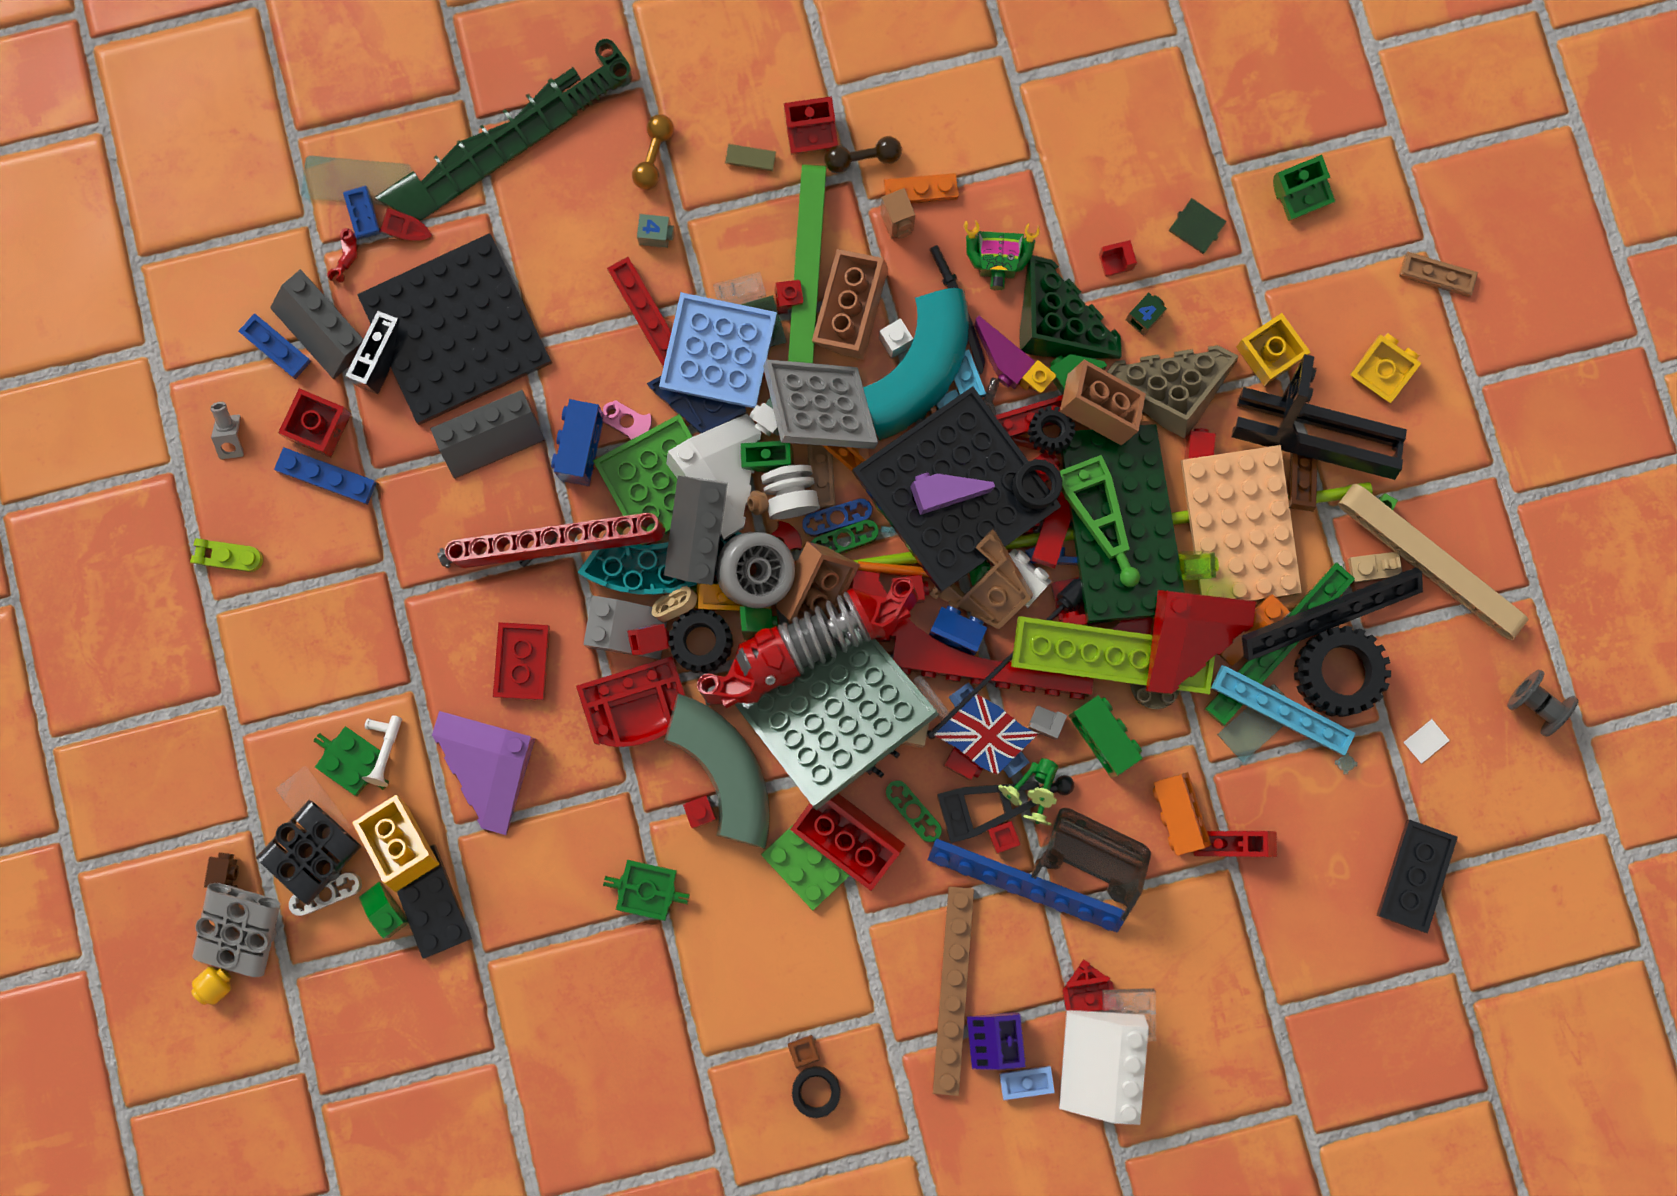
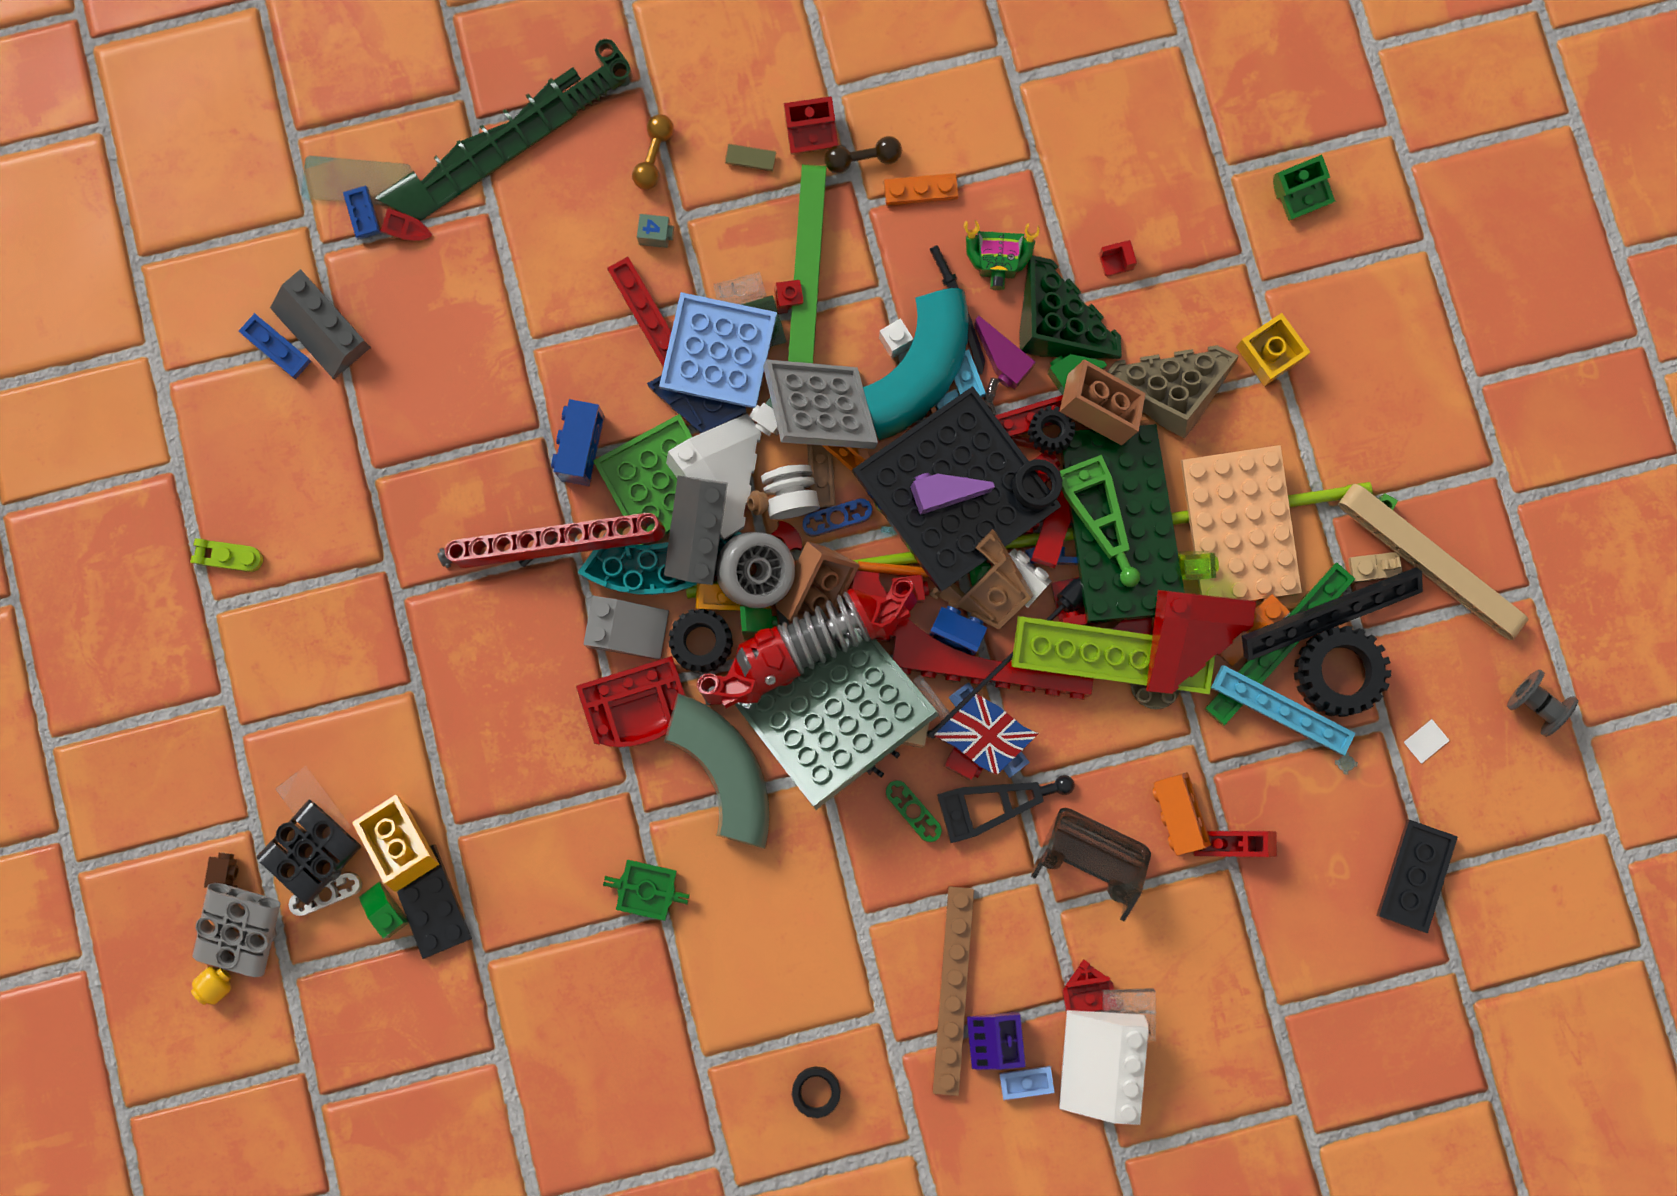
light grey bracket [210,402,244,459] -> none
blue plate [274,447,377,505] -> none
red brick [278,388,351,458] -> none
green plate [313,726,389,797] -> none
red arm [327,228,357,283] -> none
black slope [345,311,400,394] -> none
black plate [357,233,552,425] -> none
white piece [362,715,402,787] -> none
dark grey slope [430,390,545,479] -> none
medium lavender slope [432,711,536,835] -> none
red plate [493,622,550,700] -> none
bright pink piece [603,400,652,440] -> none
red brick [627,624,670,655] -> none
tan plate [652,586,697,622] -> none
red brick [683,795,717,829] -> none
green slope [741,441,794,473] -> none
bright green plate [761,824,850,911] -> none
dark orange tile [788,1034,820,1069] -> none
red slope [790,793,906,891] -> none
green beam [811,520,879,554] -> none
nougat slope [812,249,888,360] -> none
medium nougat brick [880,188,915,239] -> none
blue plate [928,838,1128,933] -> none
red plate [987,821,1021,854] -> none
plant [998,758,1059,826] -> none
yellow bracket [1020,360,1056,394] -> none
light grey panel [1028,706,1067,740] -> none
green brick [1068,695,1143,778] -> none
dark green brick [1126,292,1167,336] -> none
clear green piece [1169,198,1227,254] -> none
red brick [1185,428,1216,459] -> none
clear light blue piece [1217,684,1286,762] -> none
black piece [1231,354,1407,480] -> none
reddish brown plate [1289,453,1317,512] -> none
yellow plate [1350,333,1421,403] -> none
medium nougat tile [1399,252,1478,297] -> none

